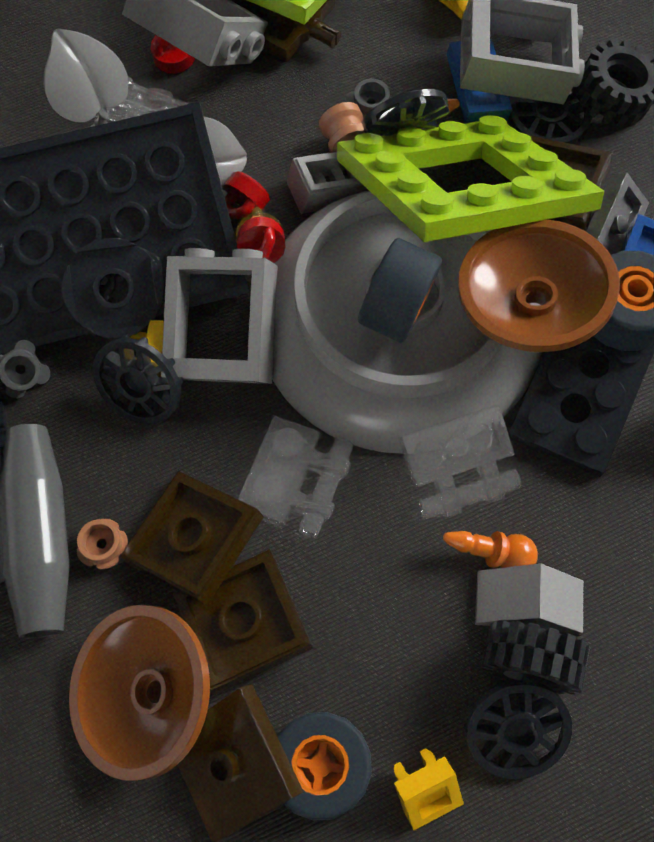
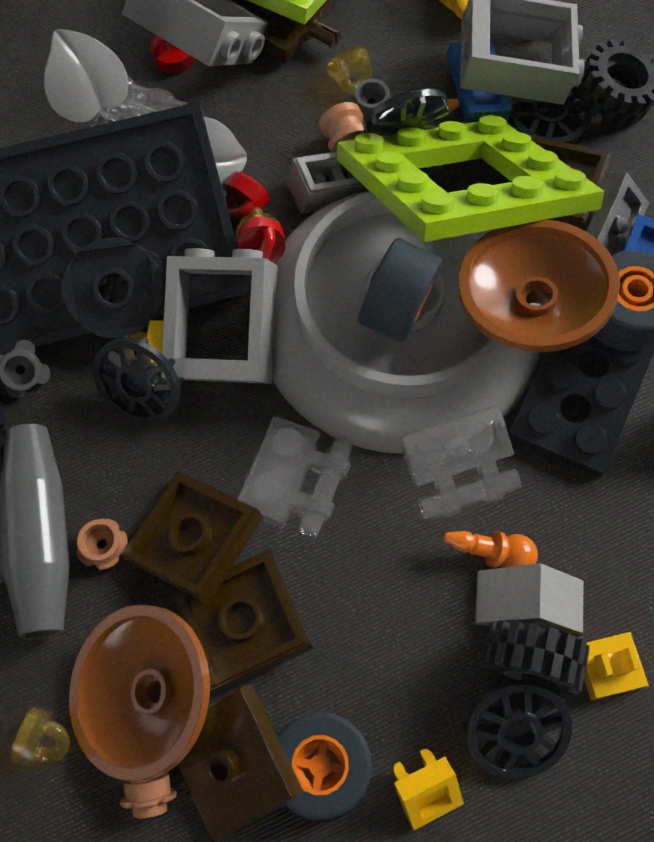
none -> clear yellow tile [10,706,70,768]
none -> nougat plate [120,773,177,818]
none -> clear yellow tile [326,44,372,94]
none -> yellow tile [584,632,649,701]

